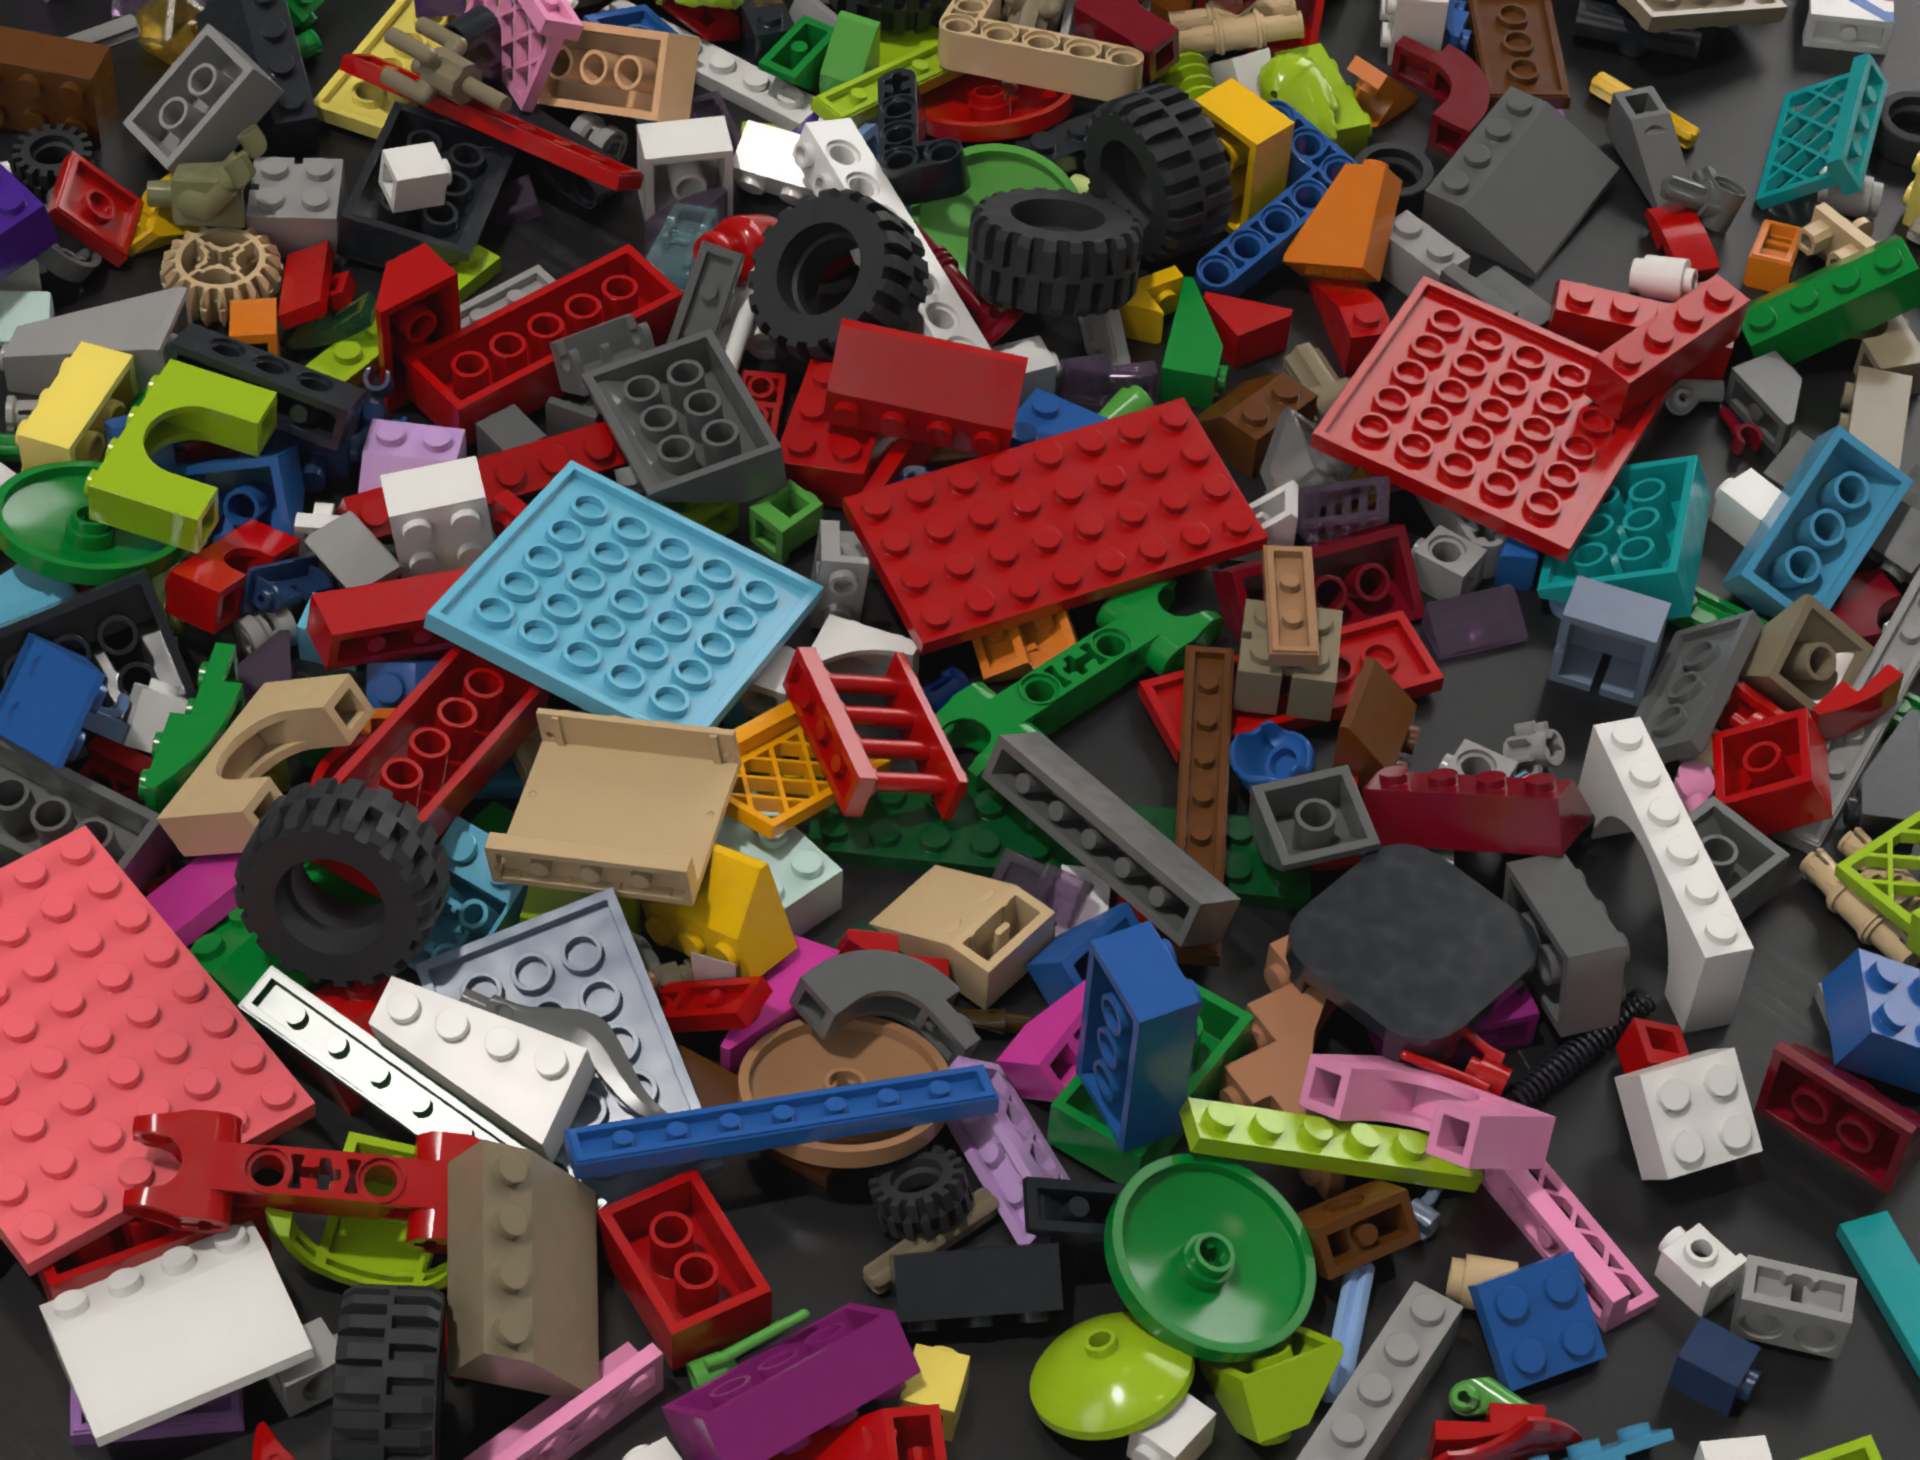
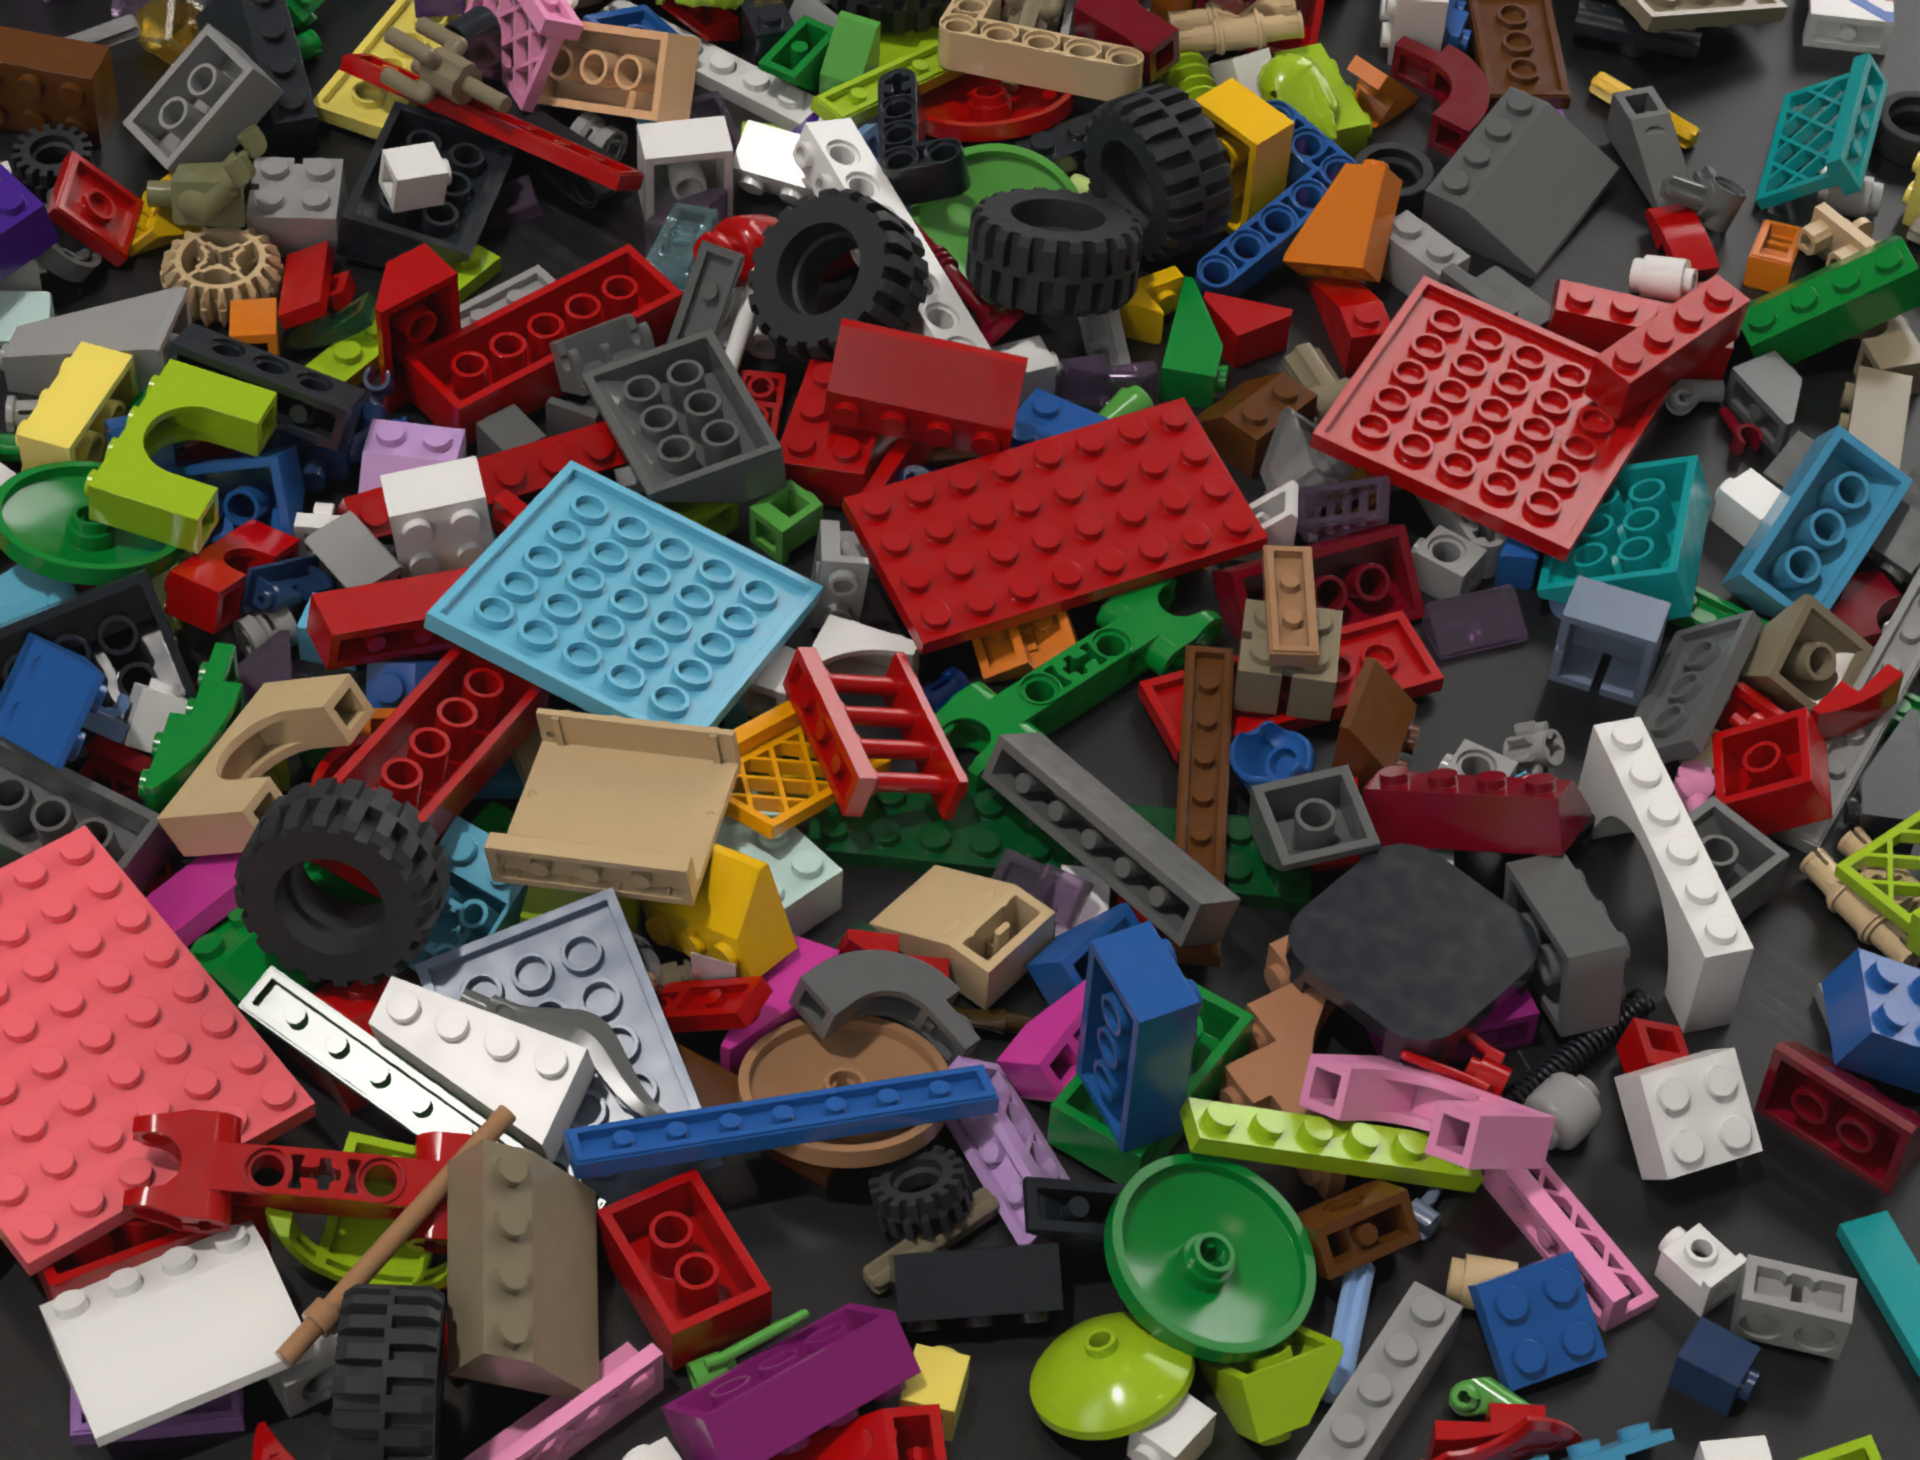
none -> medium nougat bar [275,1105,516,1368]
none -> light grey head [1524,1072,1602,1150]

